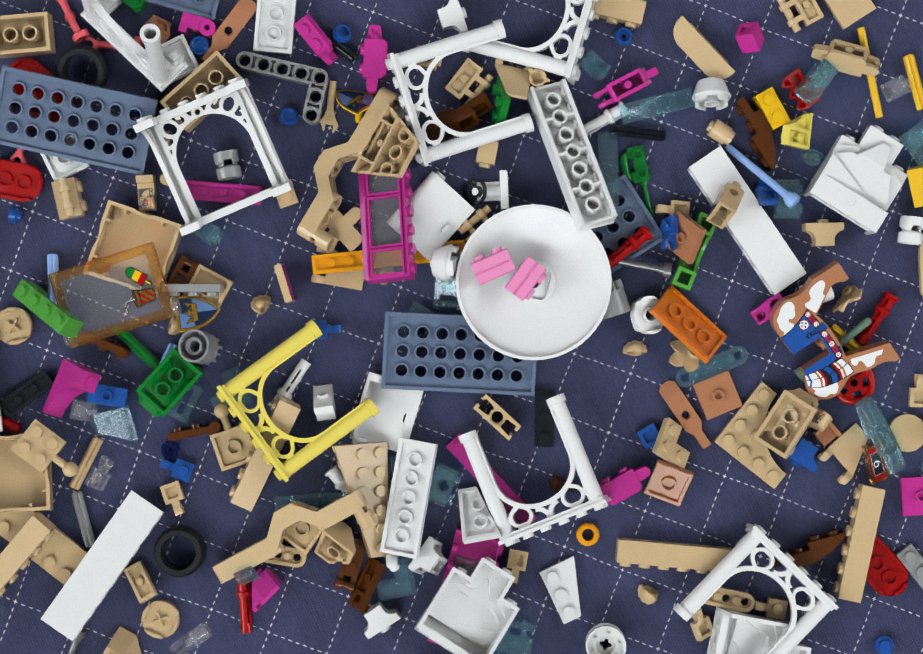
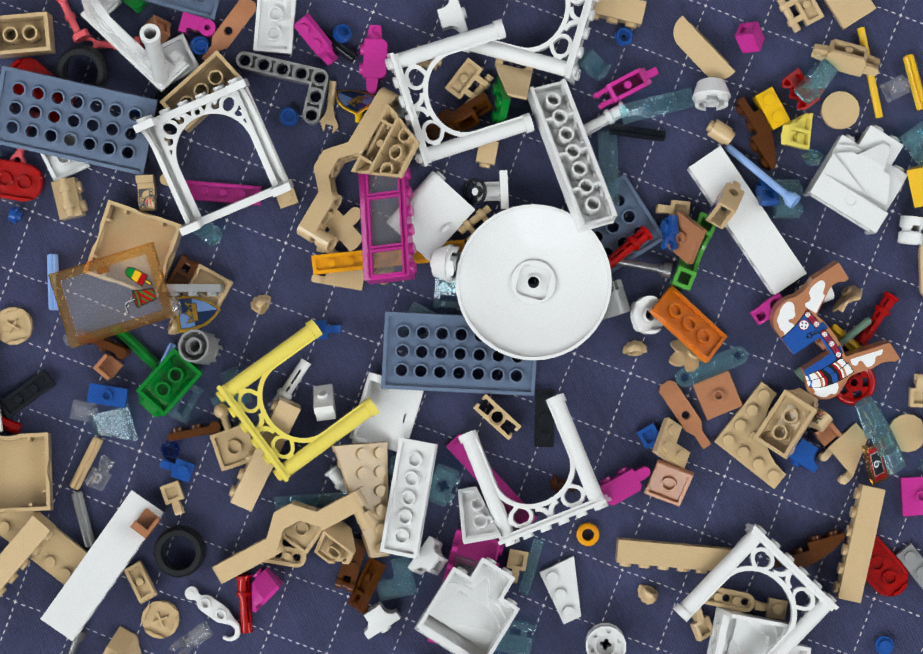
tan plate [11,419,78,477] -> none
bright green arch [12,279,84,339] -> none
dark pink arch [42,358,101,418] -> none
light grey wheel [213,149,243,181] -> none
clear light blue tile [233,566,259,586] -> none
tan tile [274,264,296,303] -> none
white arm [385,553,400,572] -> none
bright pink brick [471,246,516,285] -> none
bright pink brick [504,256,547,301] -> none
tan piece [528,68,550,87] -> none
green piece [620,145,654,216] -> none
tan brick [802,219,844,247] -> none
none -> nougat panel [93,353,124,381]
none -> nougat panel [130,508,162,539]
none -> white piece [185,586,241,641]
none -> clear light blue axle [519,539,544,595]
none -> tan tile [820,91,860,130]

